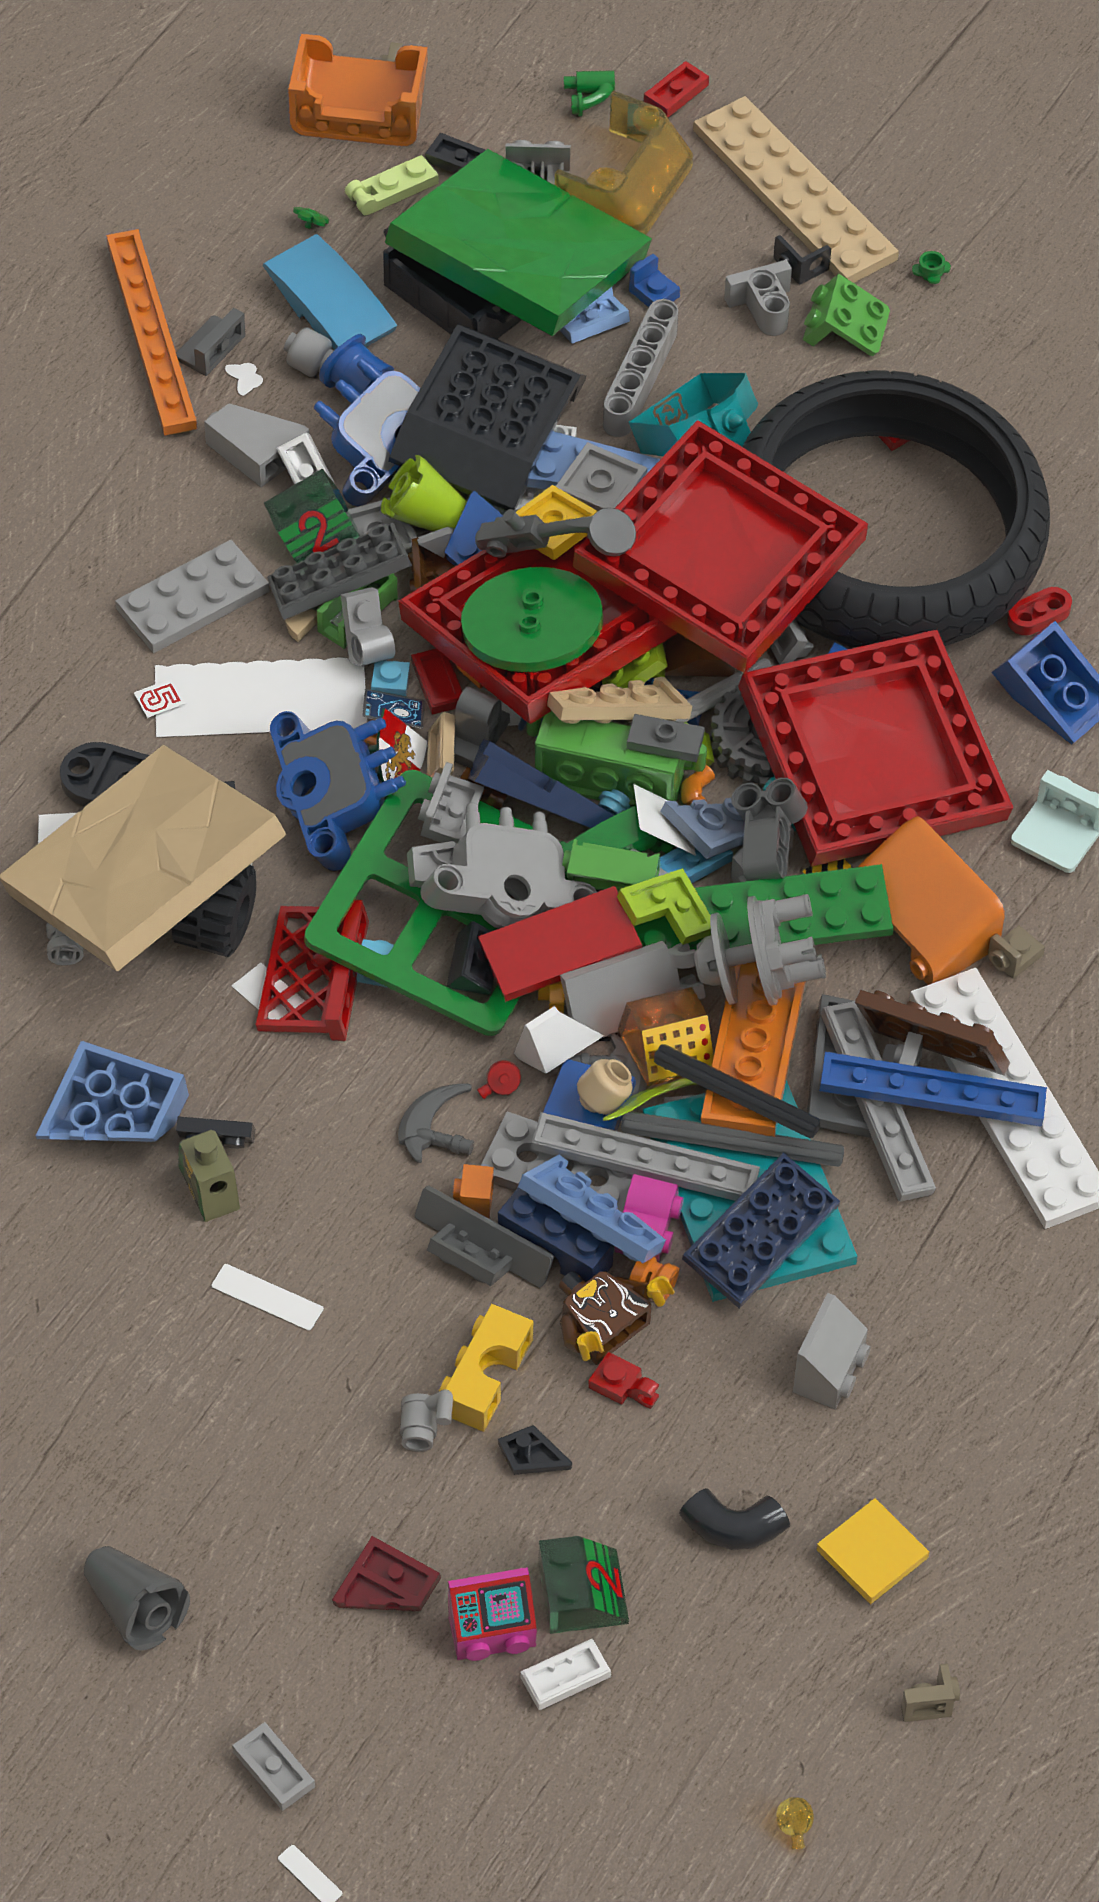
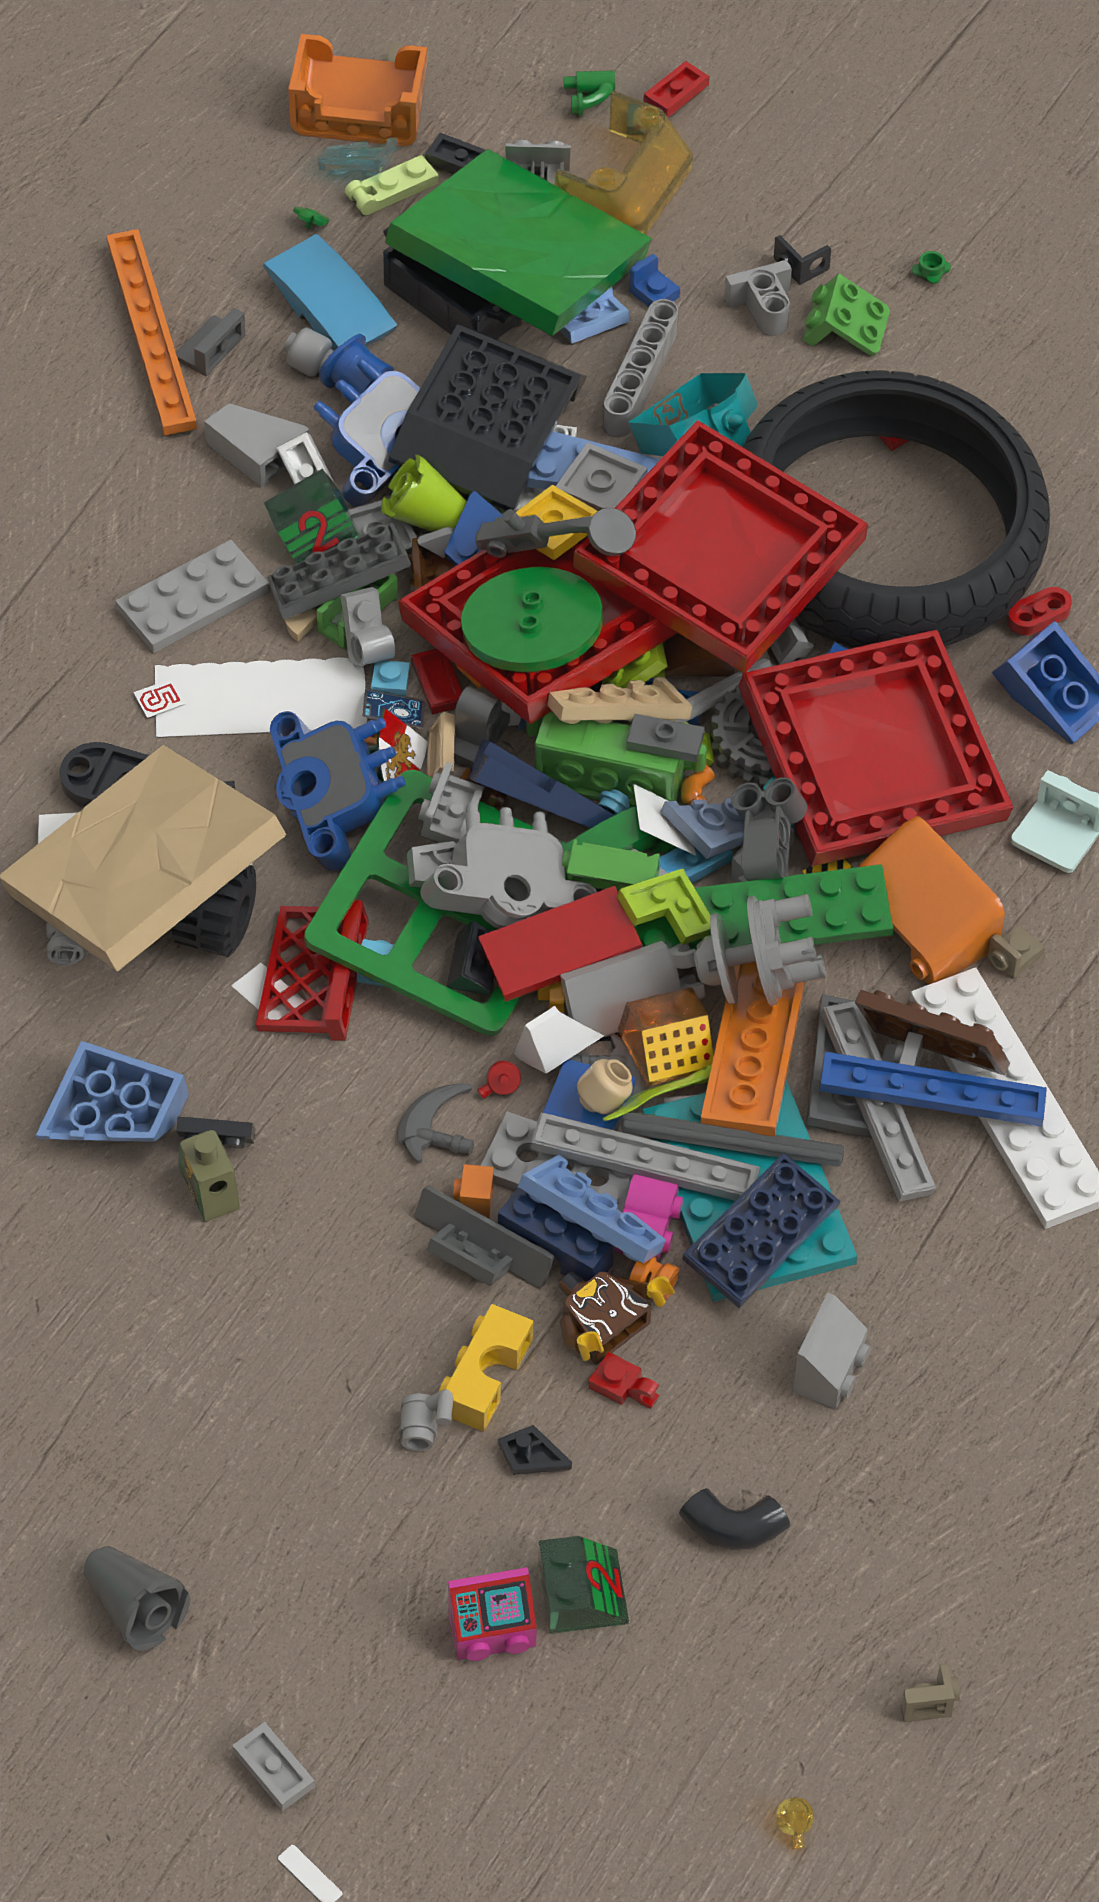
white sticker [211,1264,324,1330] -> none
white sticker [225,363,263,396] -> none
dark red wing [332,1536,441,1611] -> none
white plate [520,1639,611,1710] -> none
black axle [654,1044,820,1138] -> none
tan plate [693,96,899,283] -> none
yellow tile [816,1498,929,1605] -> none
none -> clear light blue wing [318,138,398,176]

